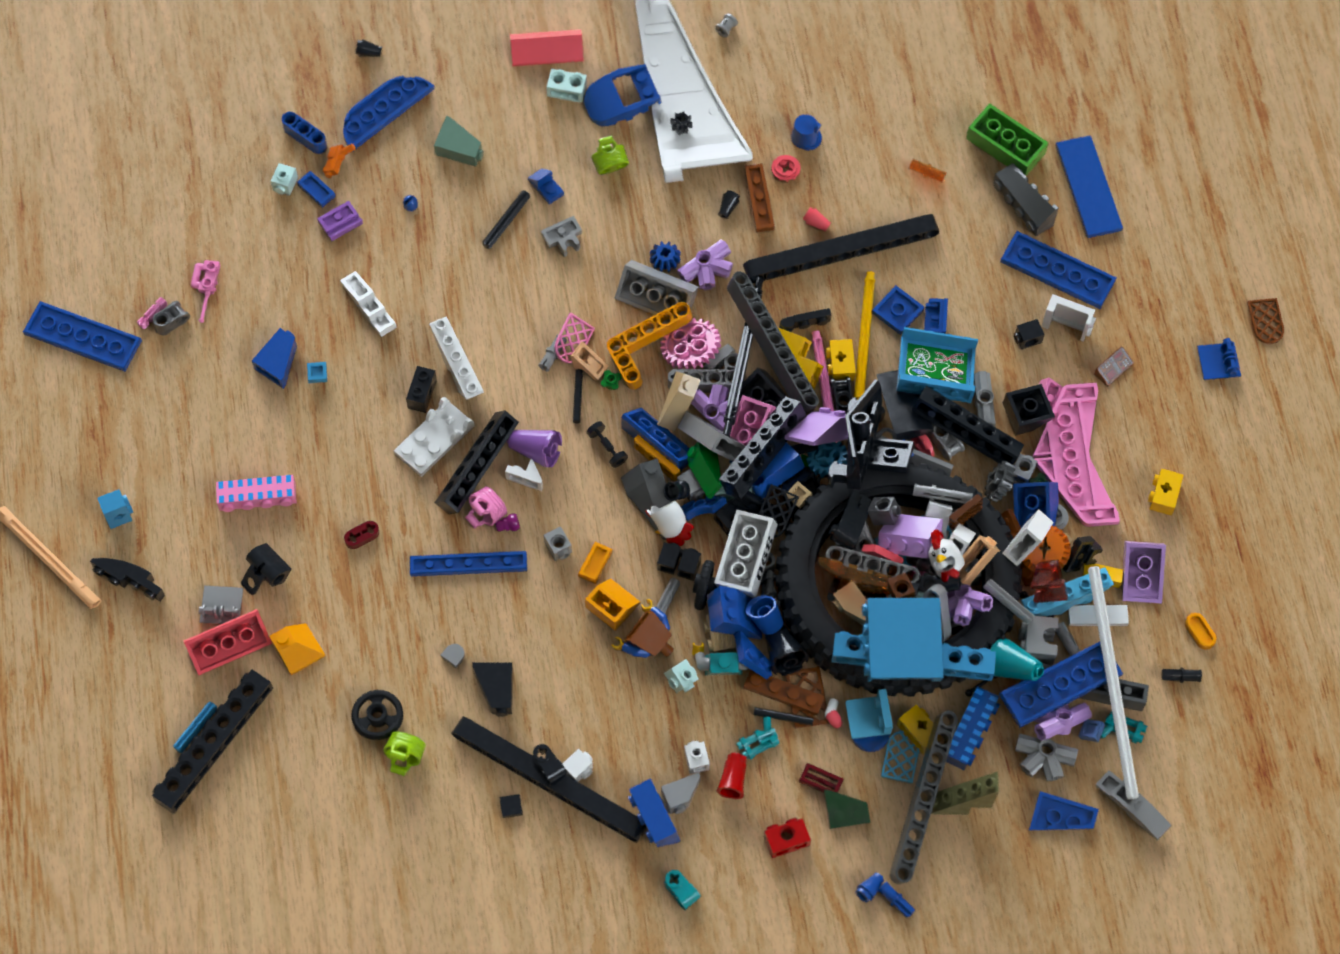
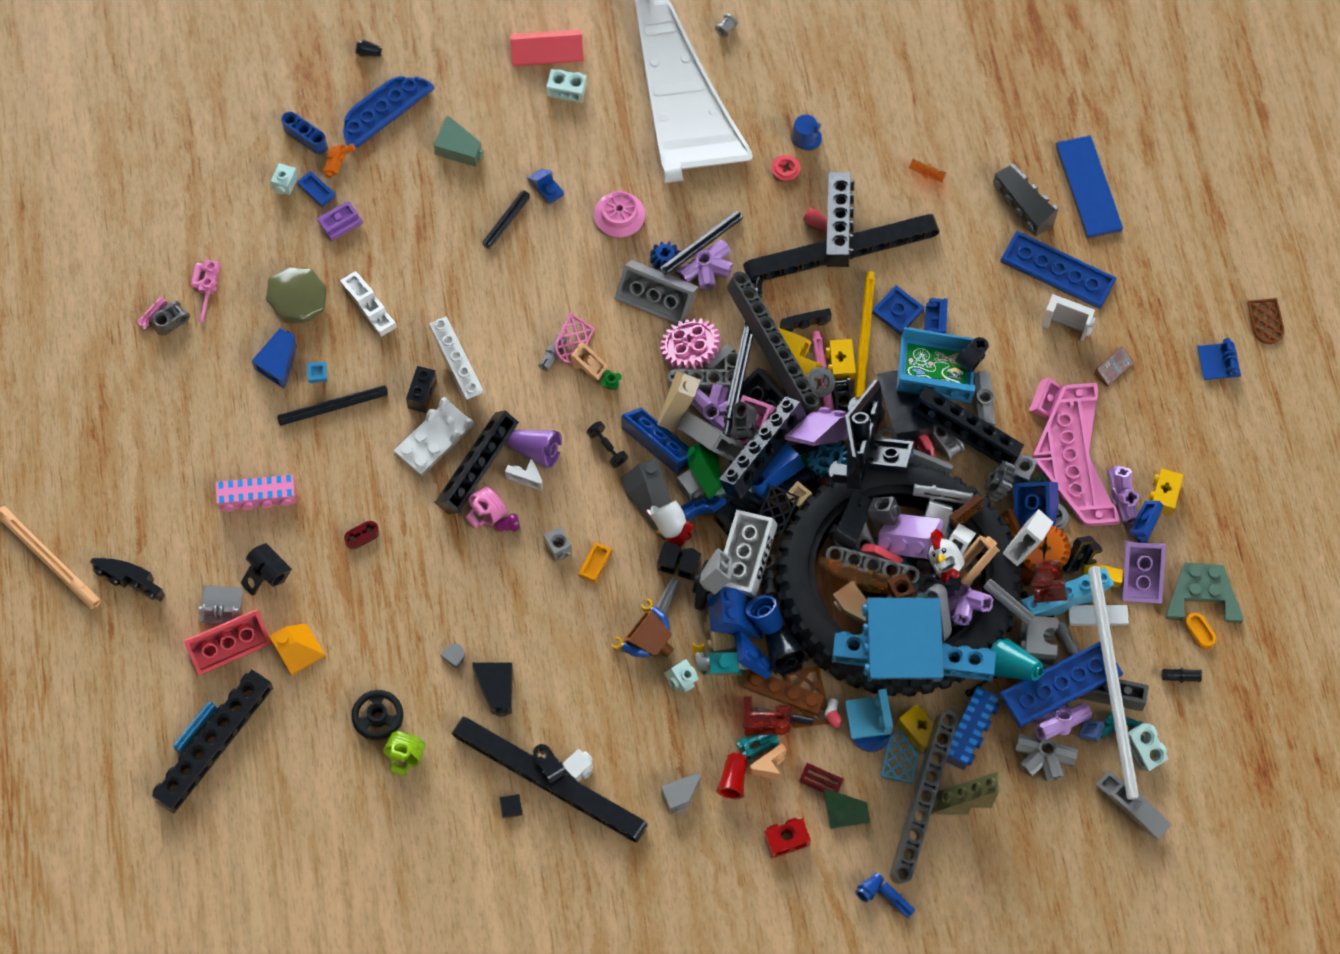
blue tile [23,301,142,372] -> none
dark azure brick [97,489,134,529] -> none
blue hinge [403,195,418,211] -> none
blue tile [410,551,527,577] -> none
light grey plate [541,216,582,257] -> none
black bar [573,369,583,424] -> none
blue slope [584,64,662,126] -> none
light orange slope [585,578,641,631] -> none
lime piece [591,135,629,175] -> none
light orange beam [607,302,692,390] -> none
blue slope [628,778,681,847] -> none
light orange tile [634,435,680,481] -> none
black wheel [663,480,690,501] -> none
teal piece [665,870,701,910] -> none
black gear [670,111,693,135] -> none
white brick [684,741,710,774] -> none
black cone [718,190,740,219] -> none
dark orange plate [744,163,775,232] -> none
black bar [827,571,842,601] -> none
bright green brick [966,103,1049,176] -> none
black slope [1002,384,1055,436] -> none
black brick [1013,319,1045,350] -> none
blue wing [1029,791,1099,831] -> none
none -> olive piece [266,267,327,323]
none -> black axle [277,385,388,426]
none -> bright pink piece [594,191,645,238]
none -> black axle [660,211,743,275]
none -> light grey slope [700,548,733,595]
none -> dark grey piece [732,402,757,440]
none -> clear red piece [743,696,792,736]
none -> light nougat slope [749,743,787,779]
none -> light grey gear [807,367,835,397]
none -> brick [826,172,854,267]
none -> black piece [955,337,989,373]
none -> lavender piece [1107,465,1140,525]
none -> light aqua brick [1128,723,1169,771]
none -> blue panel [1130,501,1164,542]
none -> sand green wing [1166,563,1243,623]

